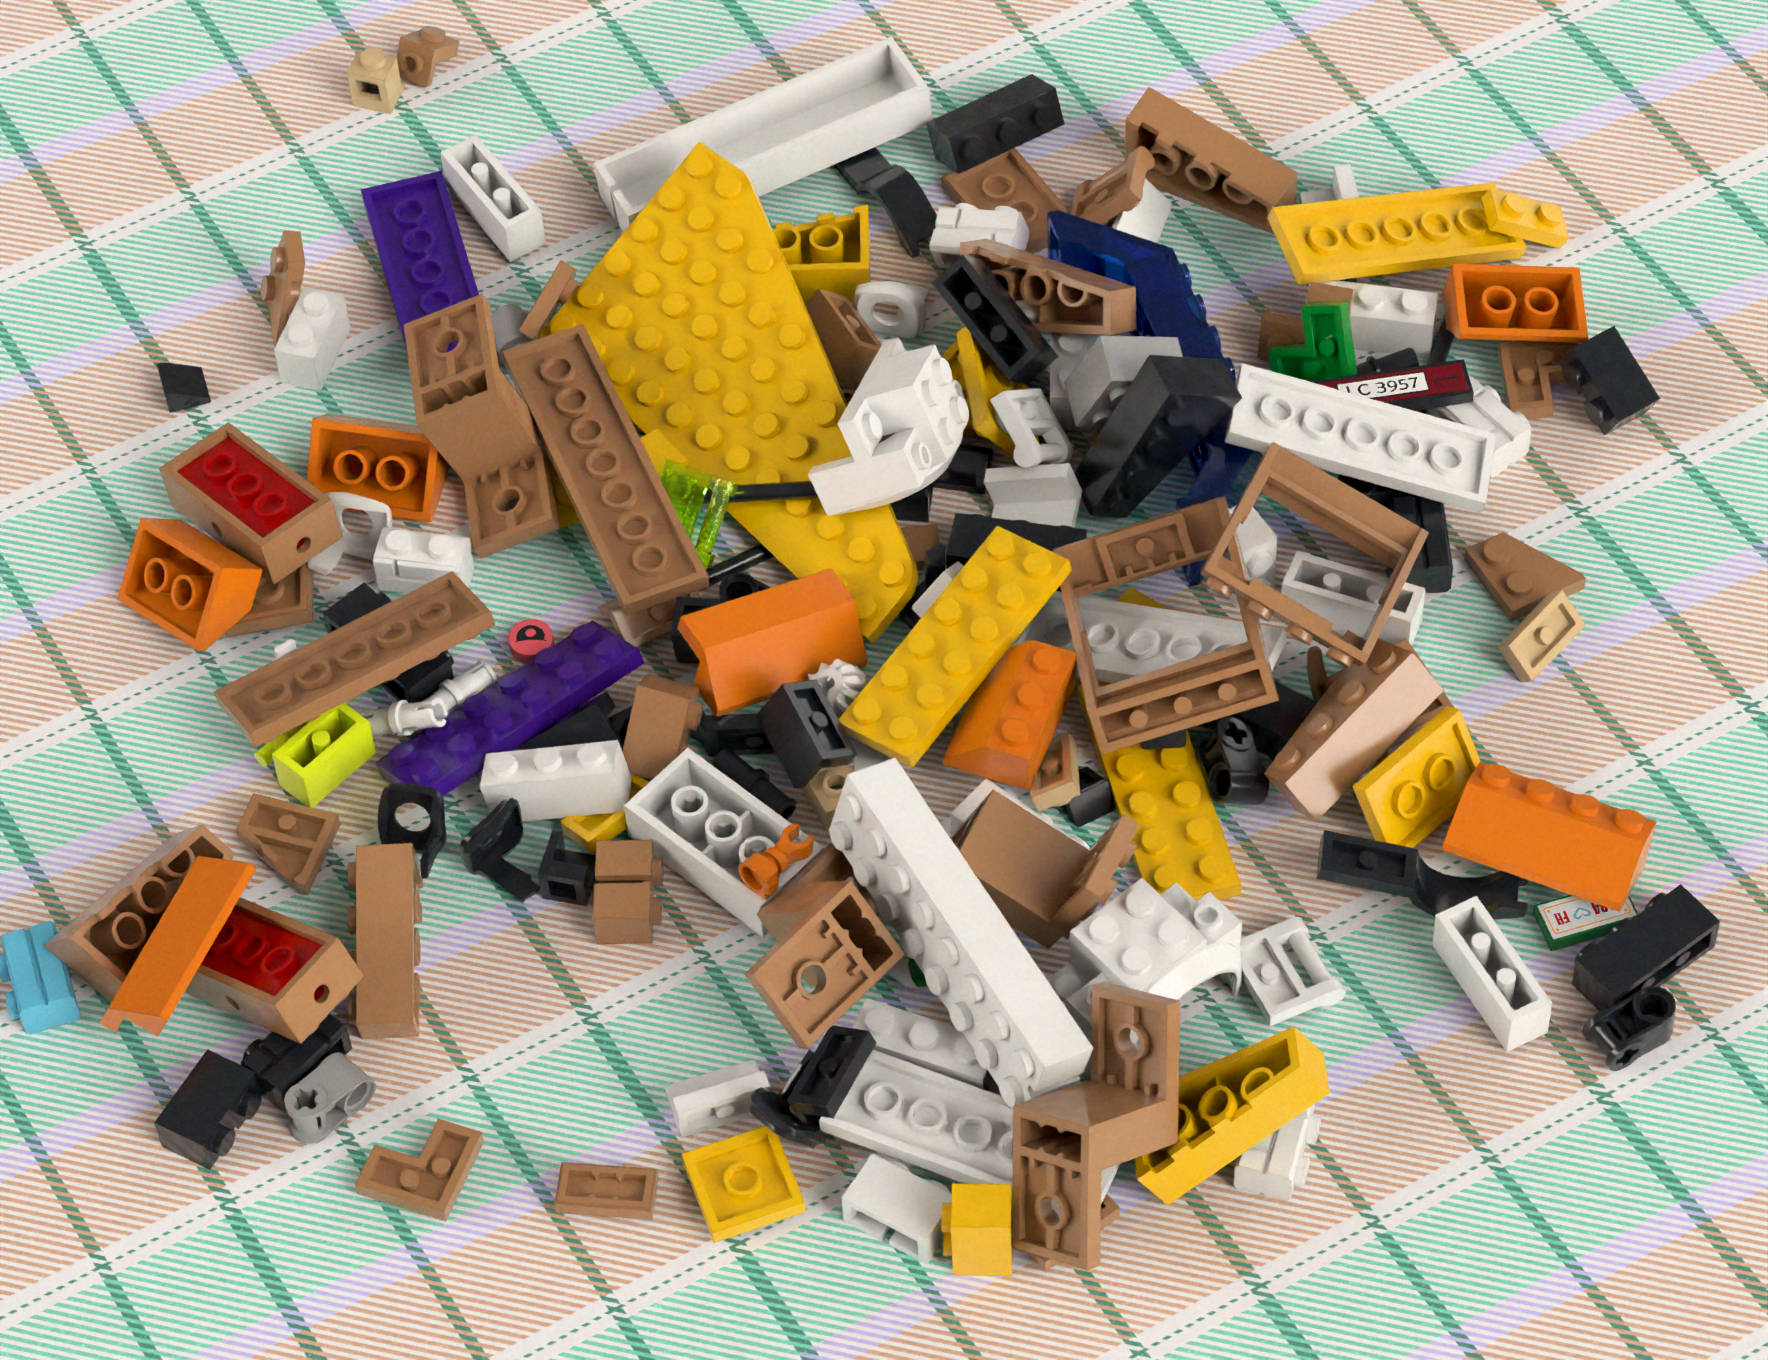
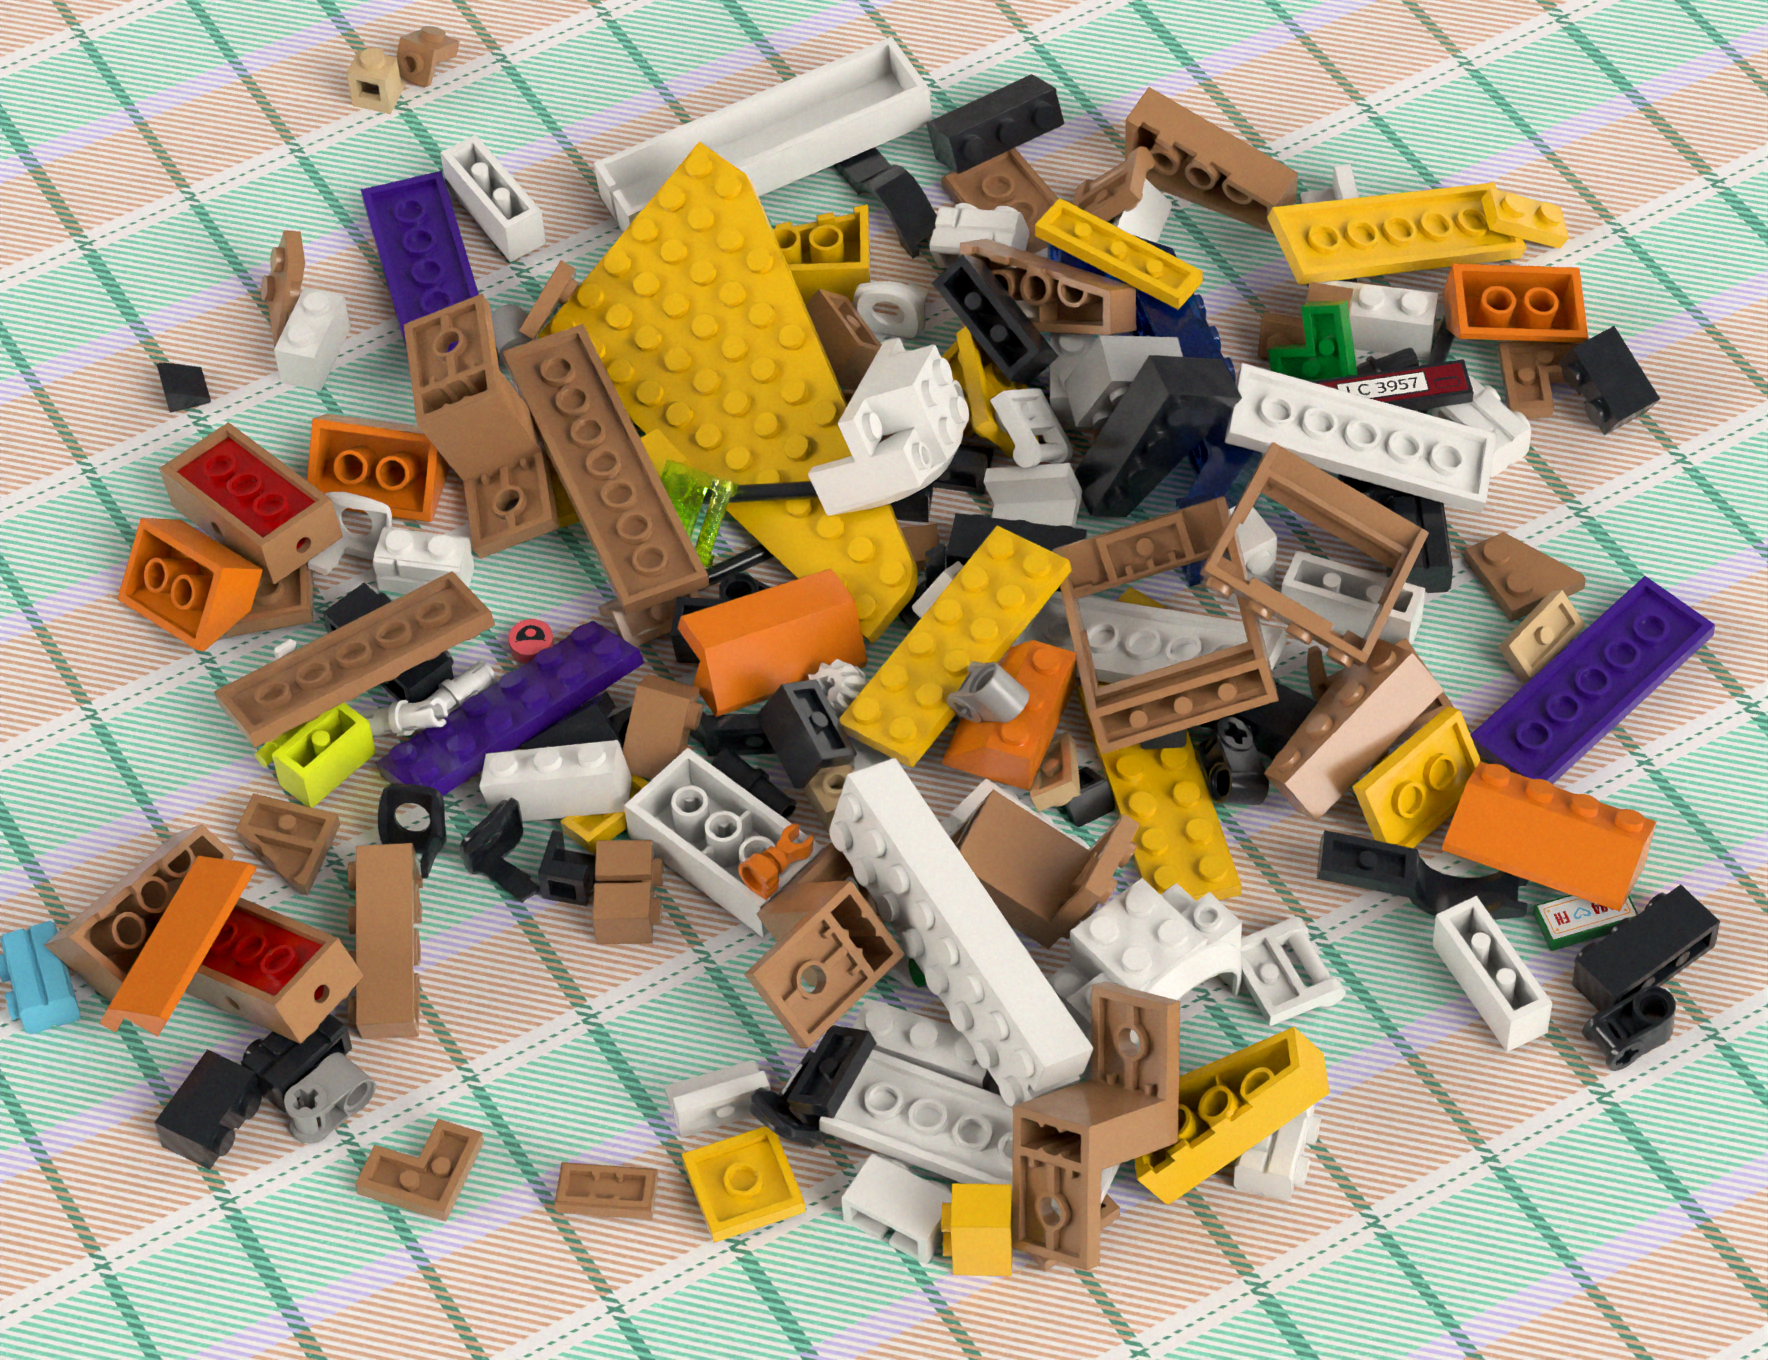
none -> light grey piece [946,661,1029,723]
none -> yellow plate [1035,198,1203,310]
none -> dark purple plate [1470,576,1715,784]

